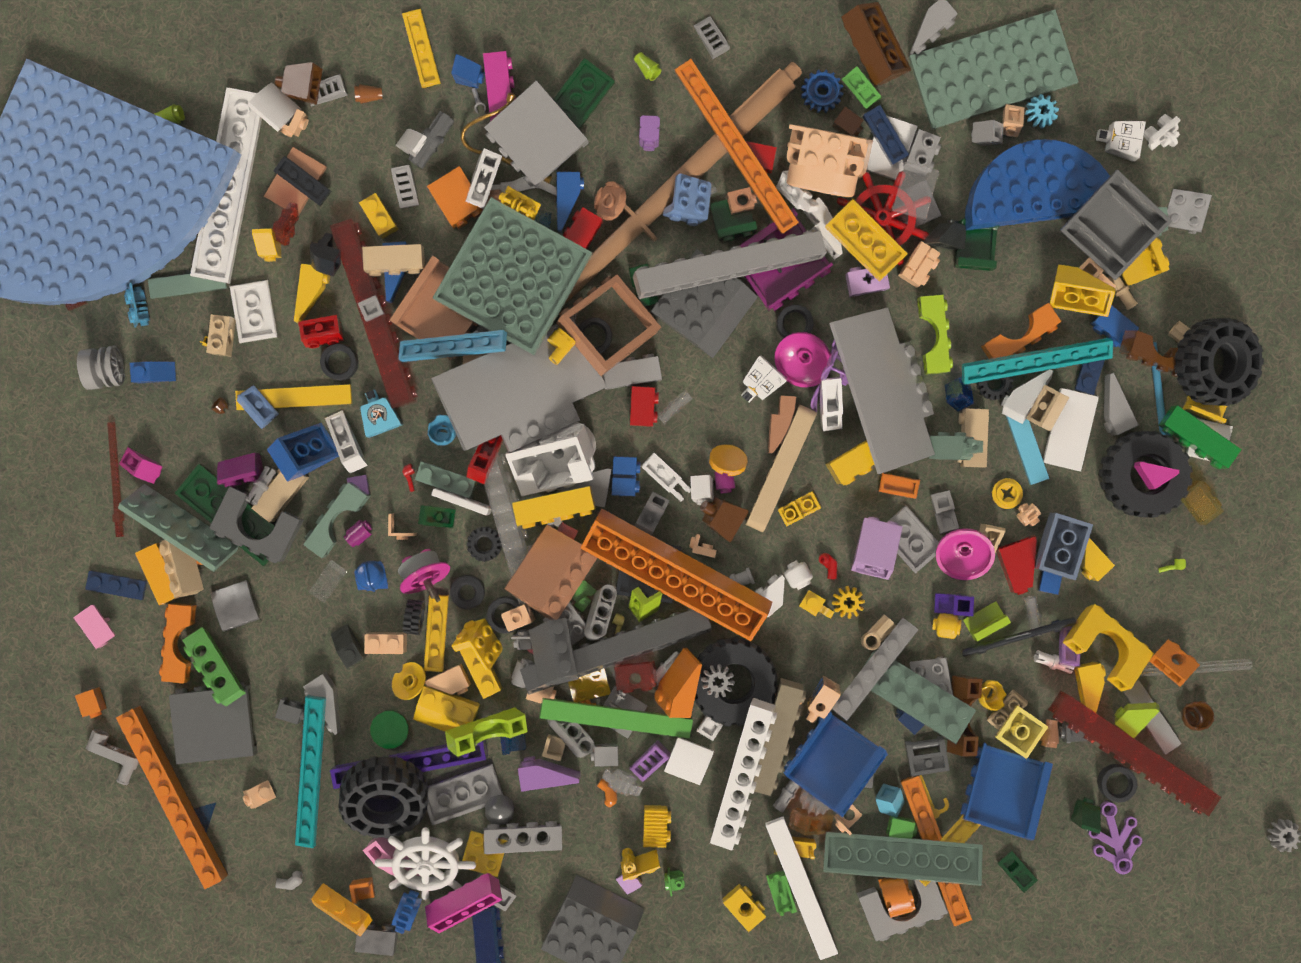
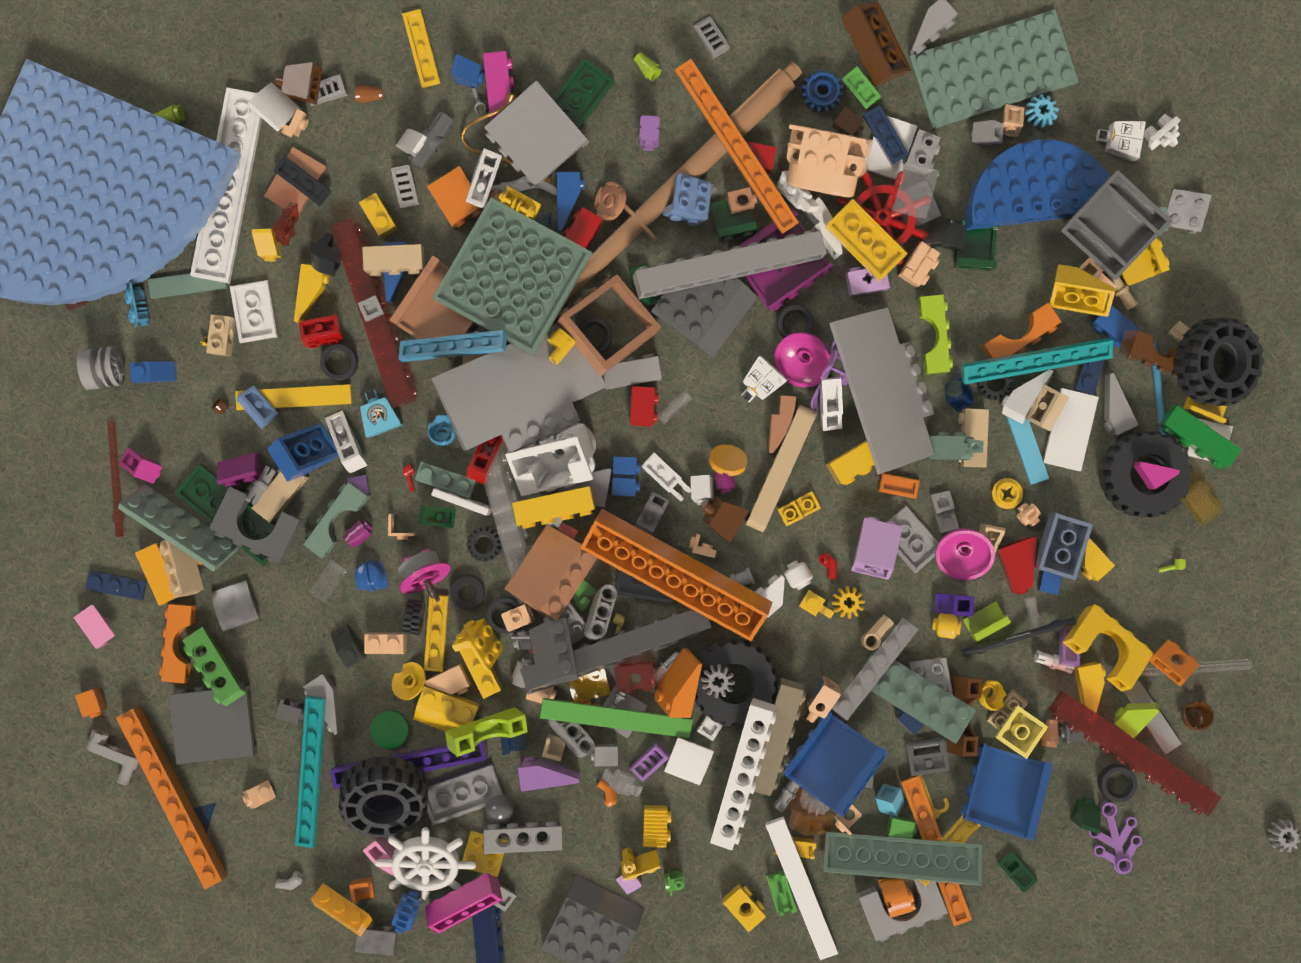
lime panel [629,587,662,622] -> none

